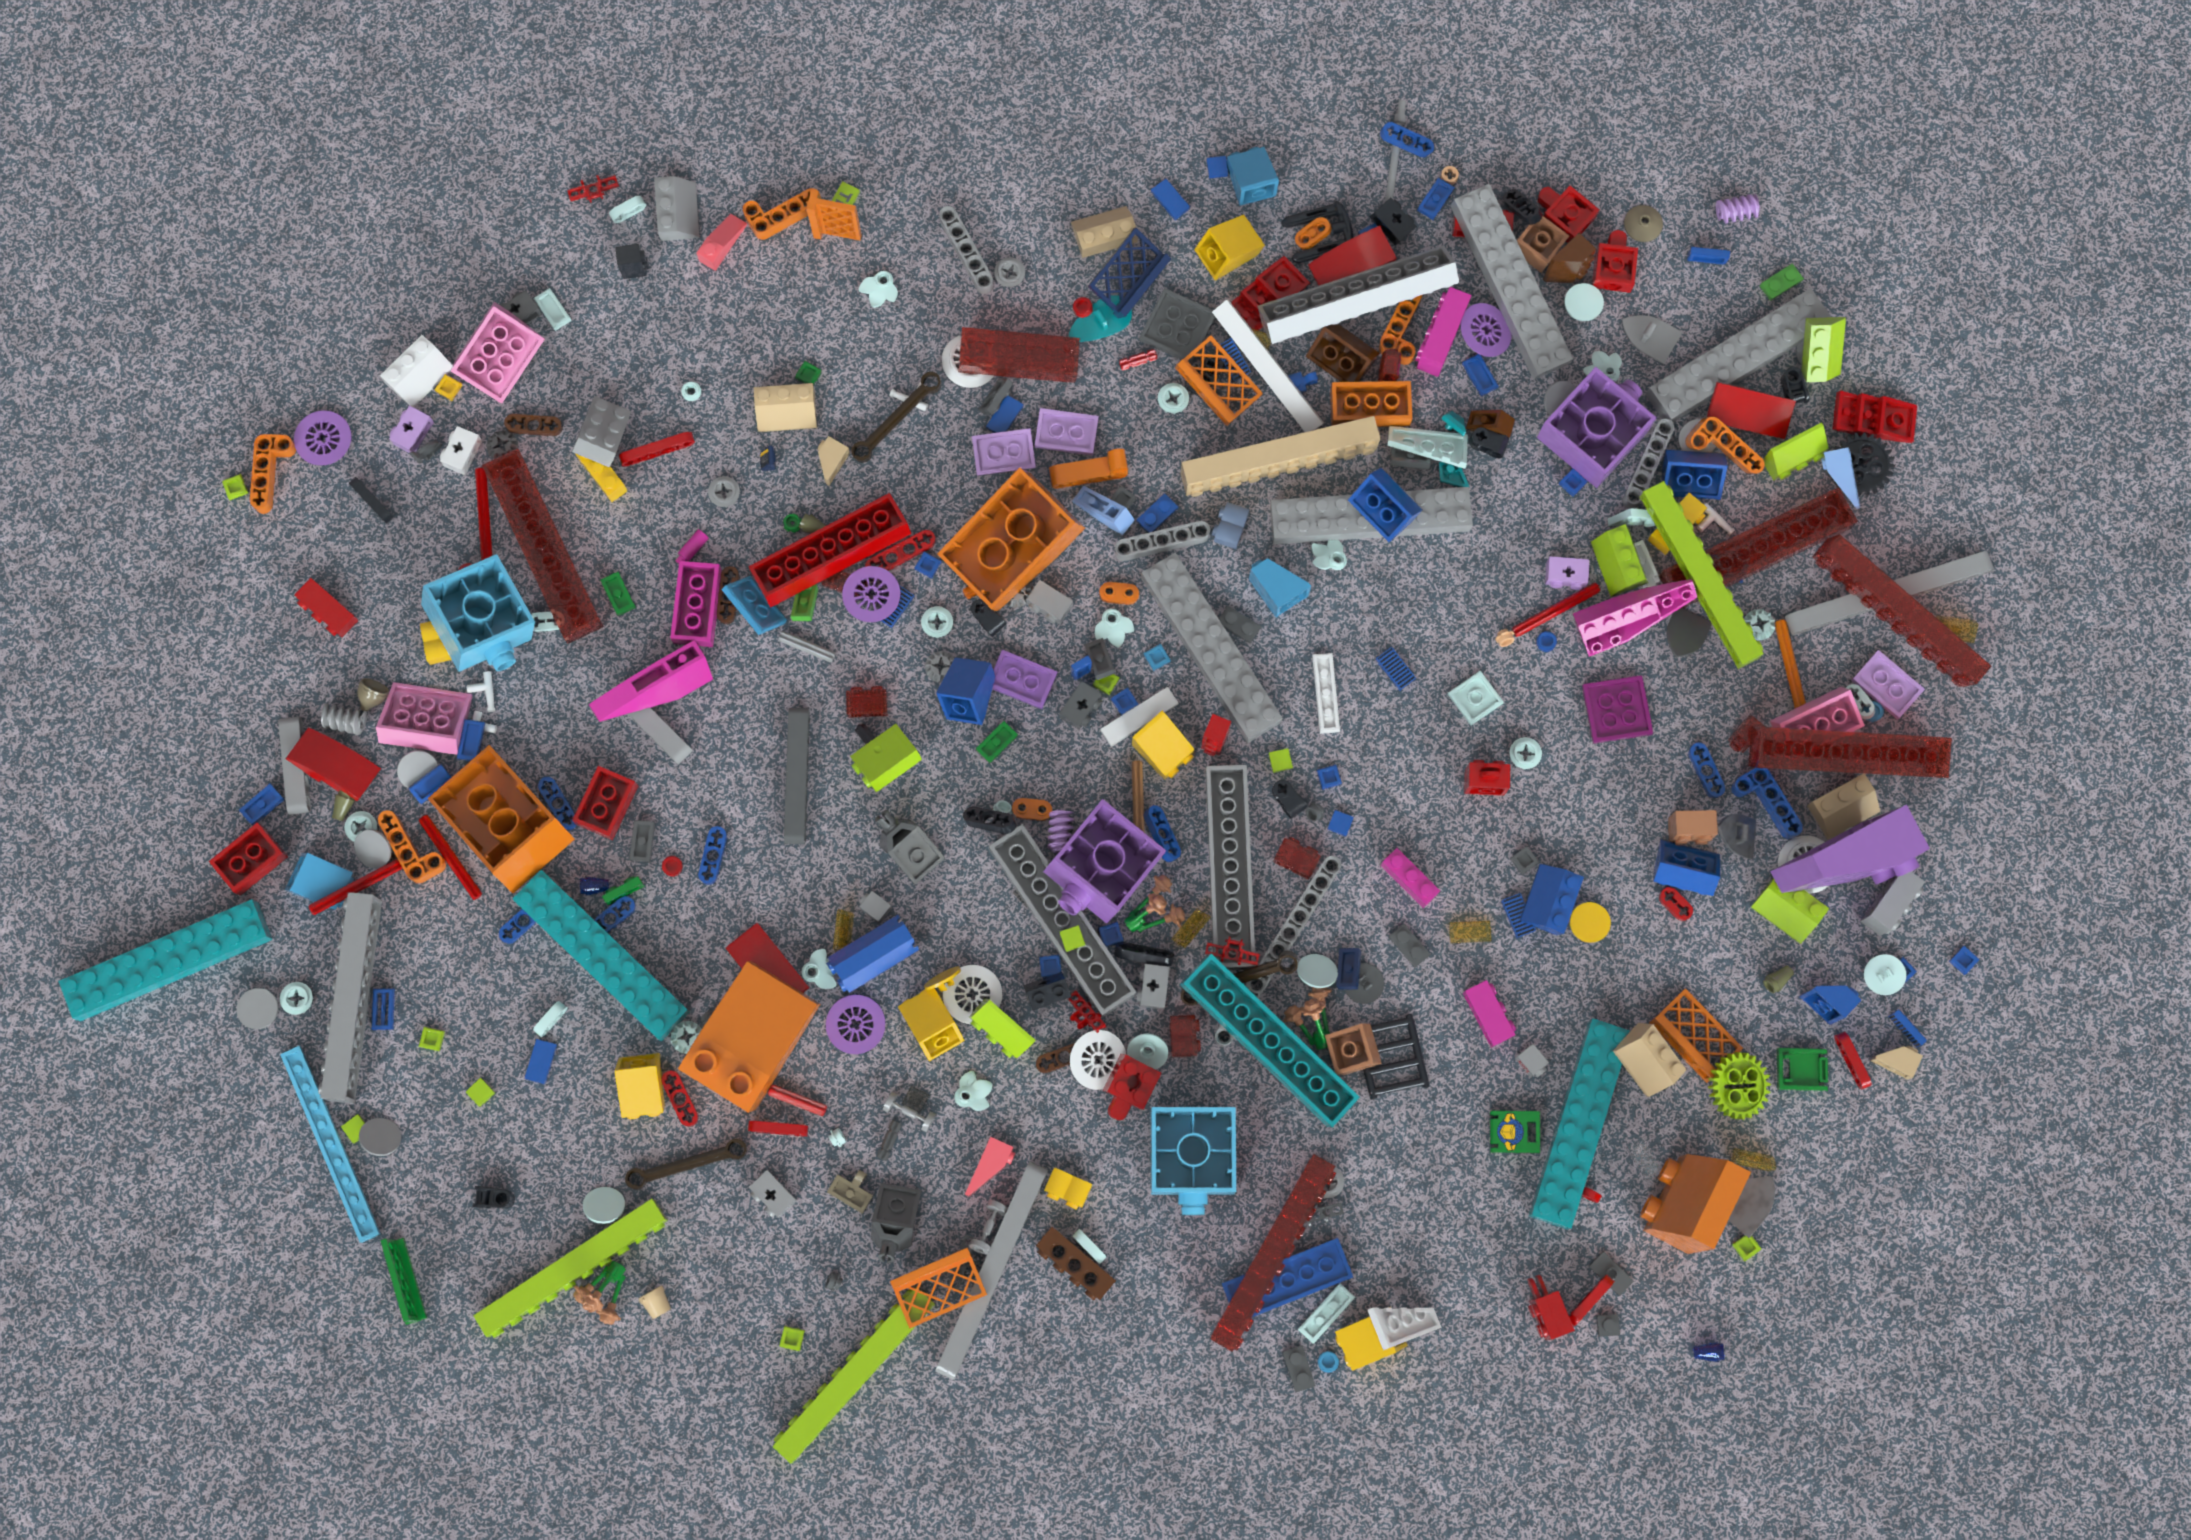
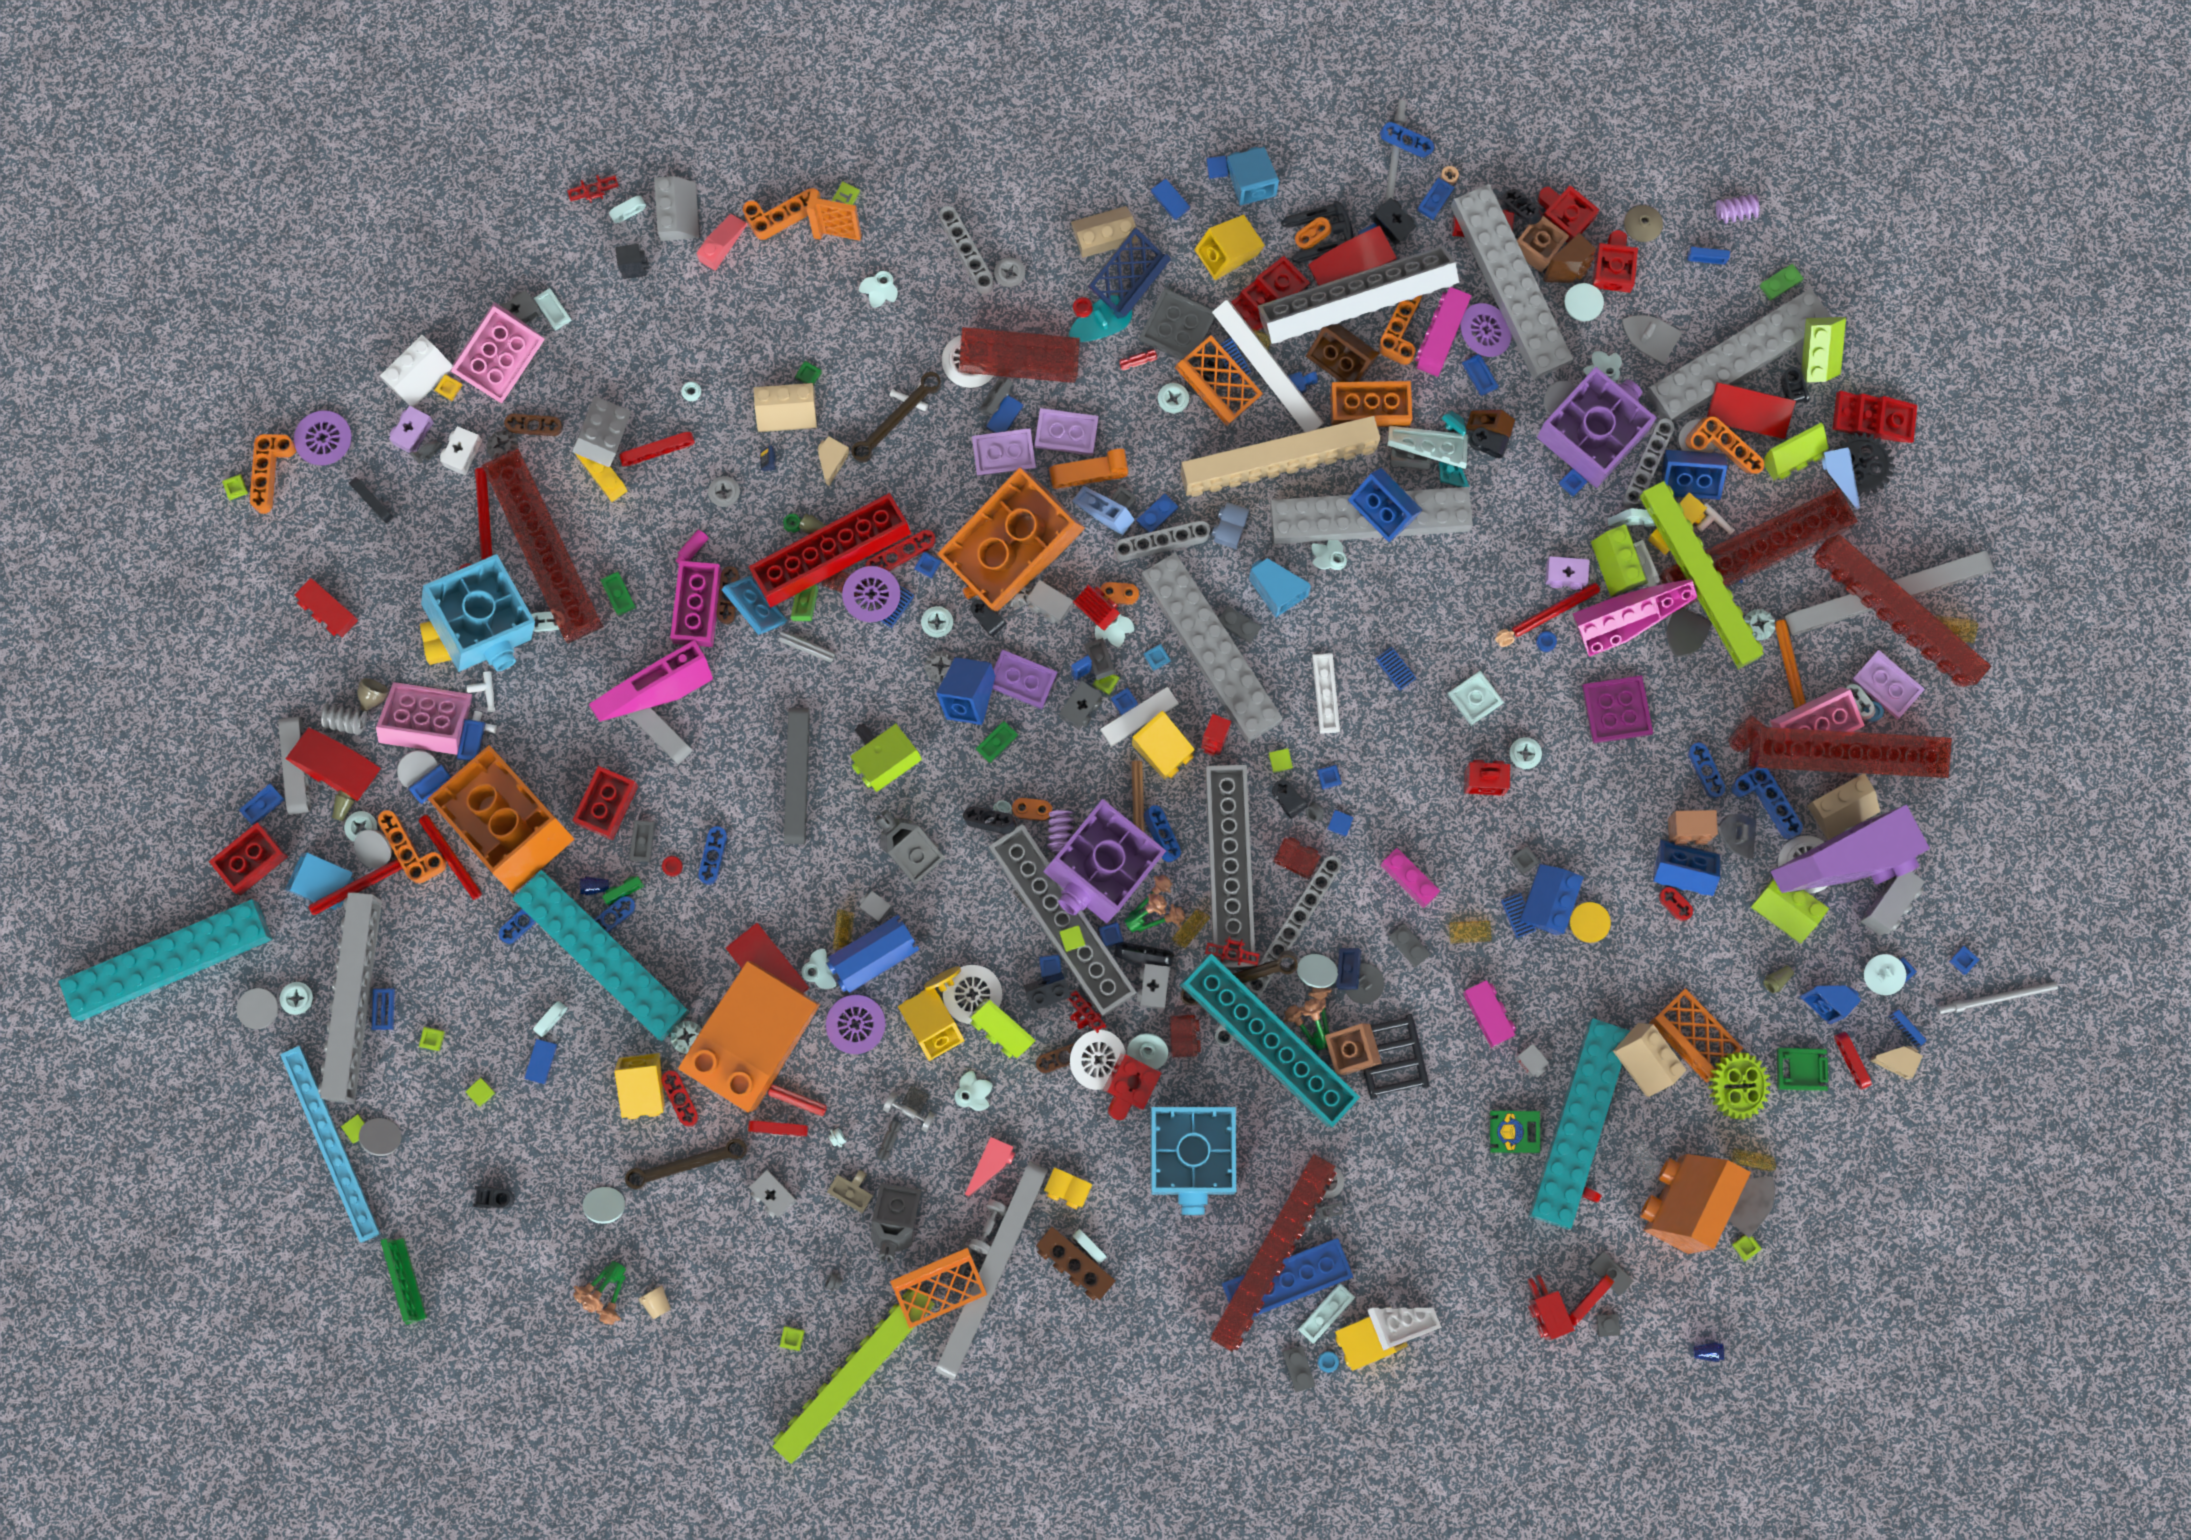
lime brick [473,1199,668,1338] -> none
blue beam [538,777,577,830] -> none
clear red brick [846,686,888,718] -> none
clear red brick [1378,349,1402,382] -> none
none -> red brick [1073,585,1120,631]
none -> light grey bar [1937,982,2058,1014]

